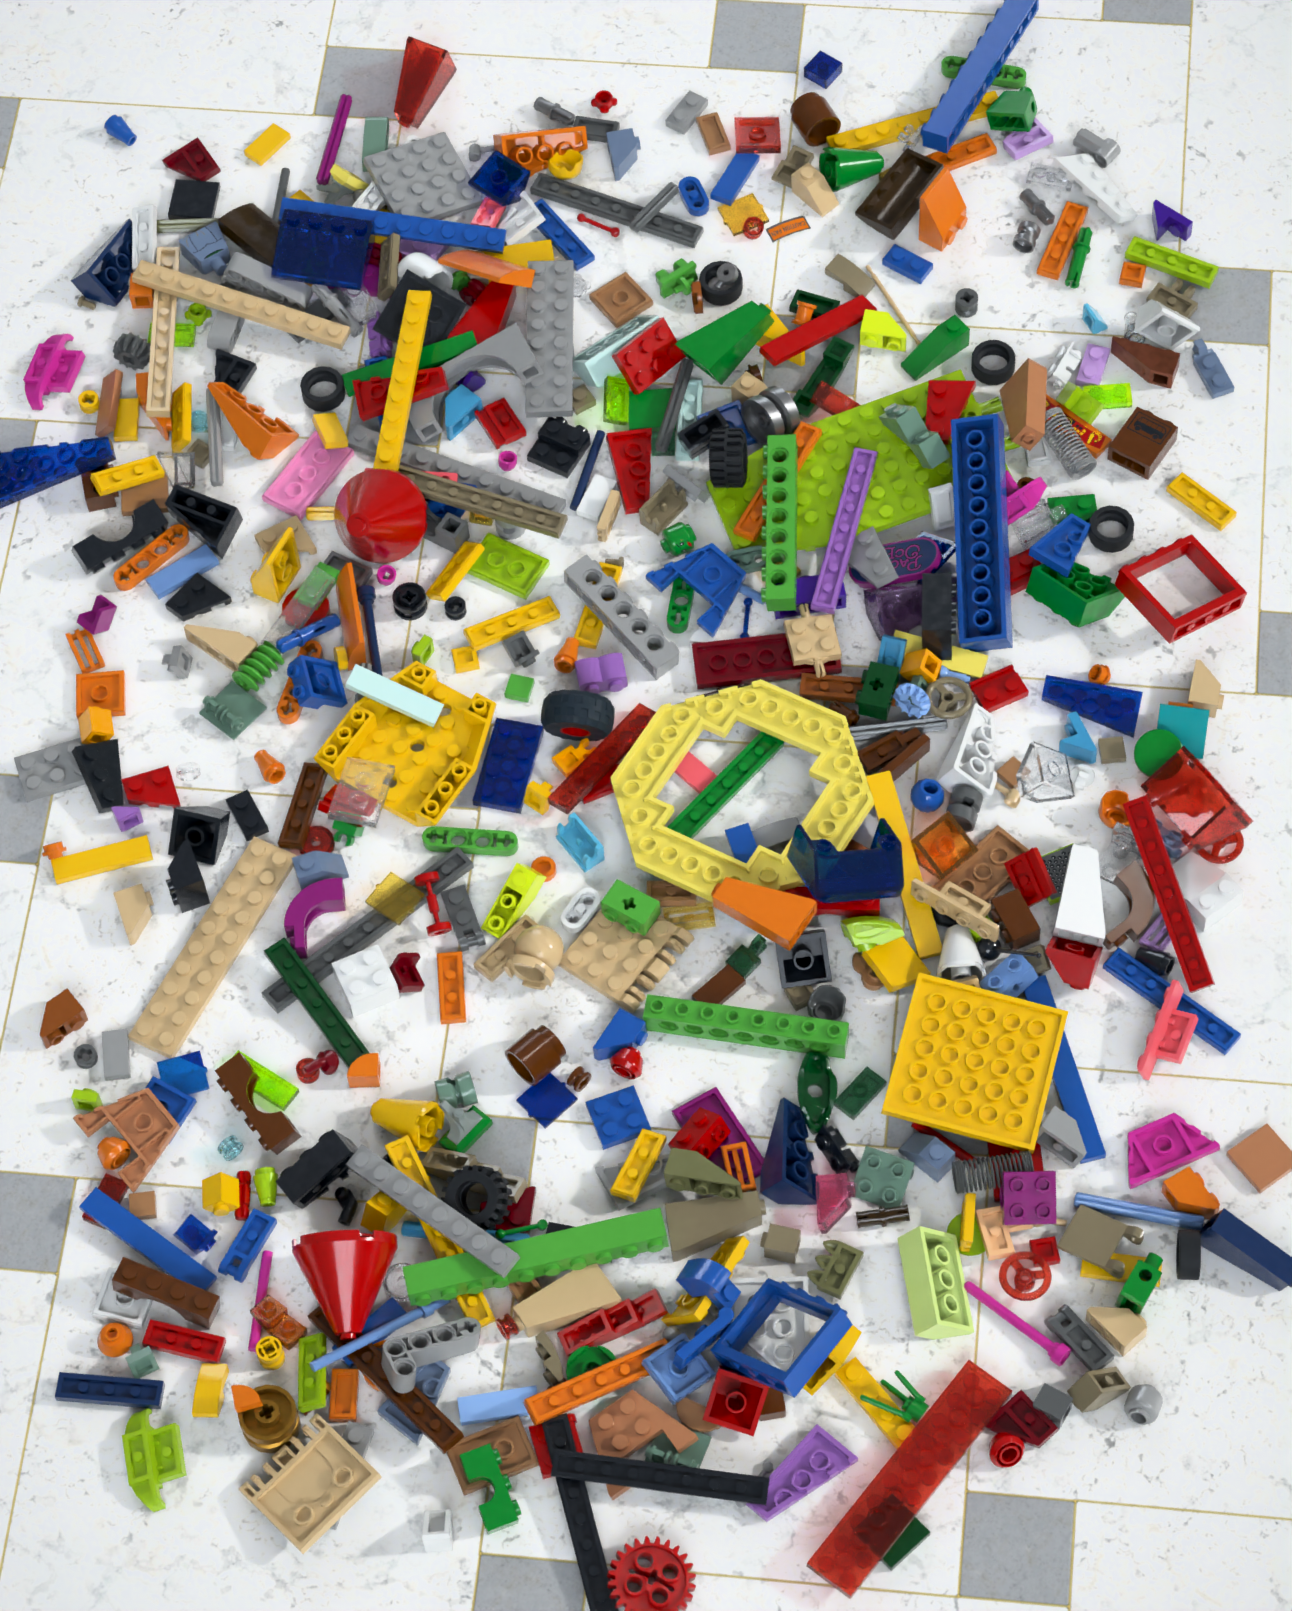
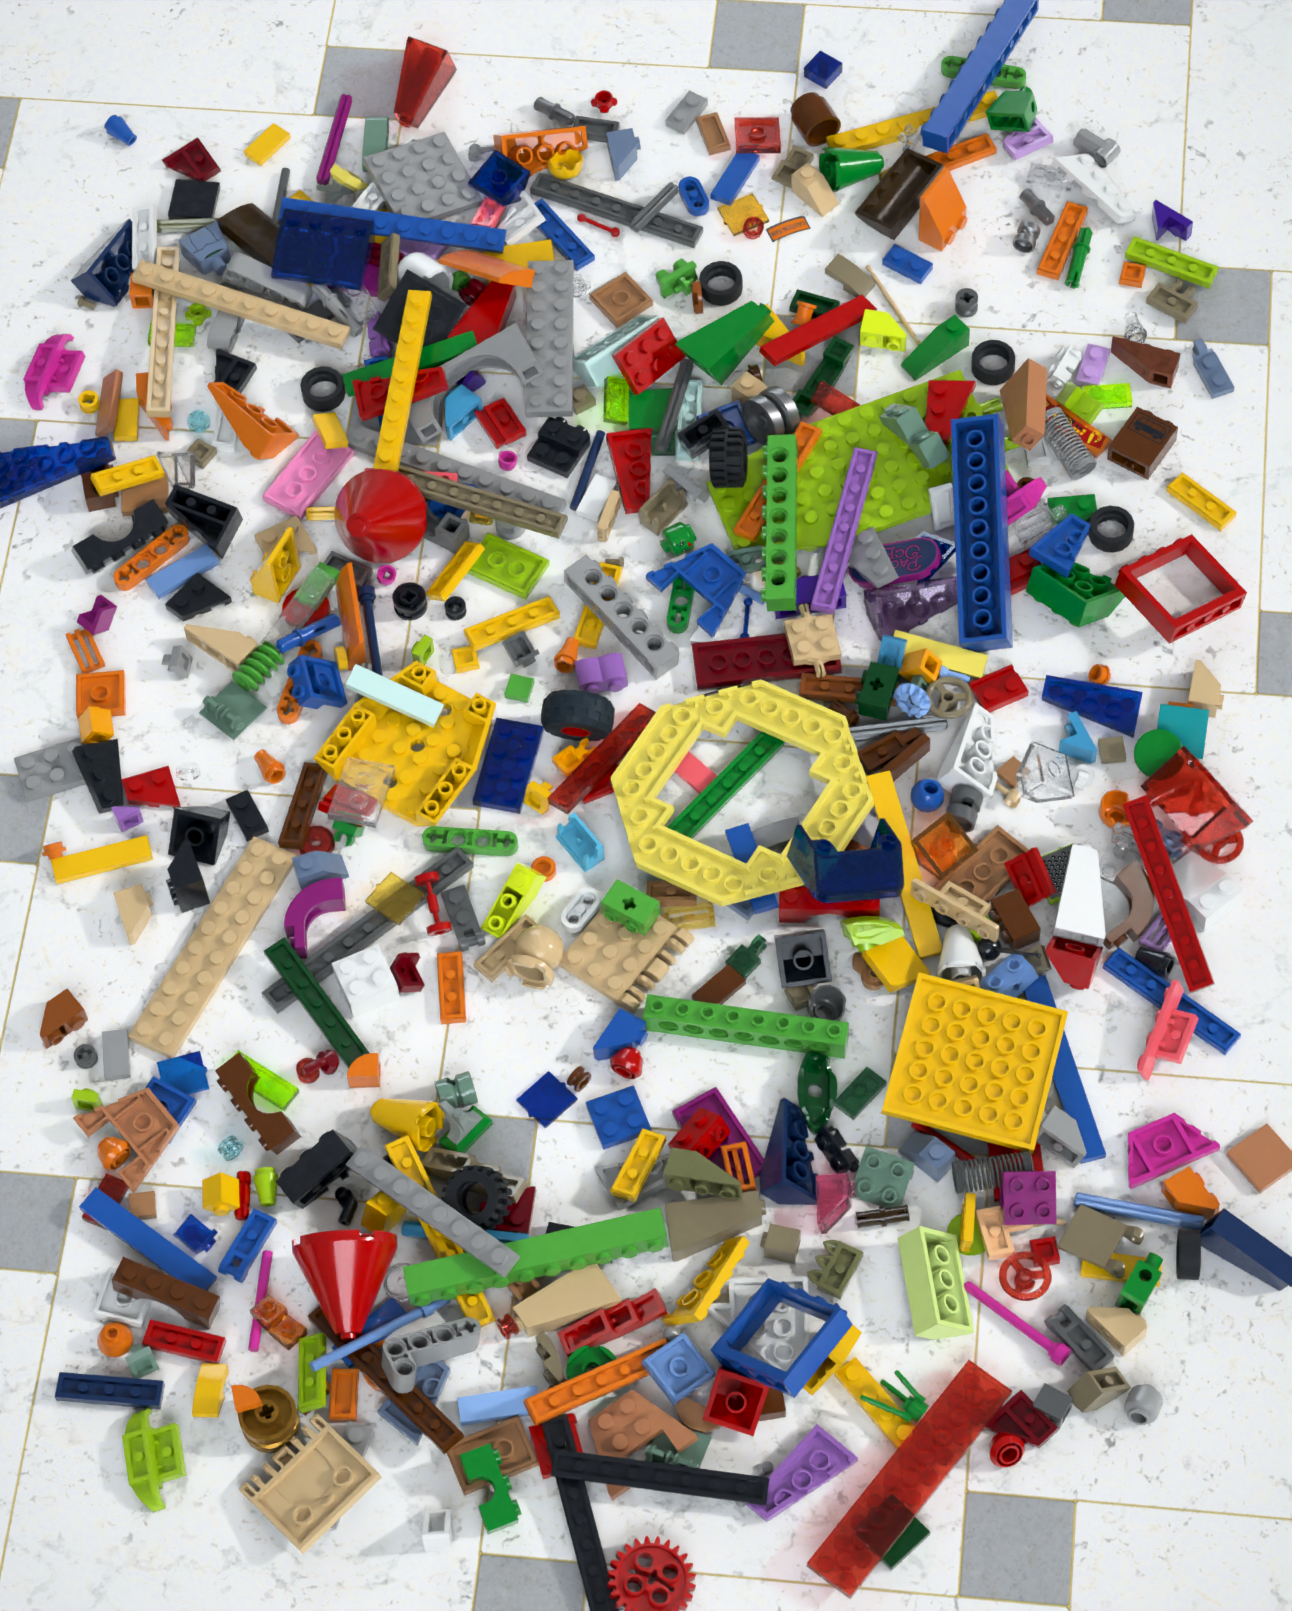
dark grey gear [113,333,151,370] -> none
yellow tile [171,382,192,453] -> none
light grey axle [206,388,224,487] -> none
yellow wheel [256,1336,285,1370] -> none
green hinge [495,1219,548,1239] -> none
reddish brown piece [505,1025,566,1086] -> none
blue plate [673,1307,734,1370] -> none
blue brick [676,1258,741,1310] -> none
orange slope [711,877,817,951] -> none
flat silver piece [714,263,738,290] -> none
black wedge [922,573,957,660] -> none
medium azure slope [1082,303,1108,334] -> none
white slope [1134,299,1200,350] -> none

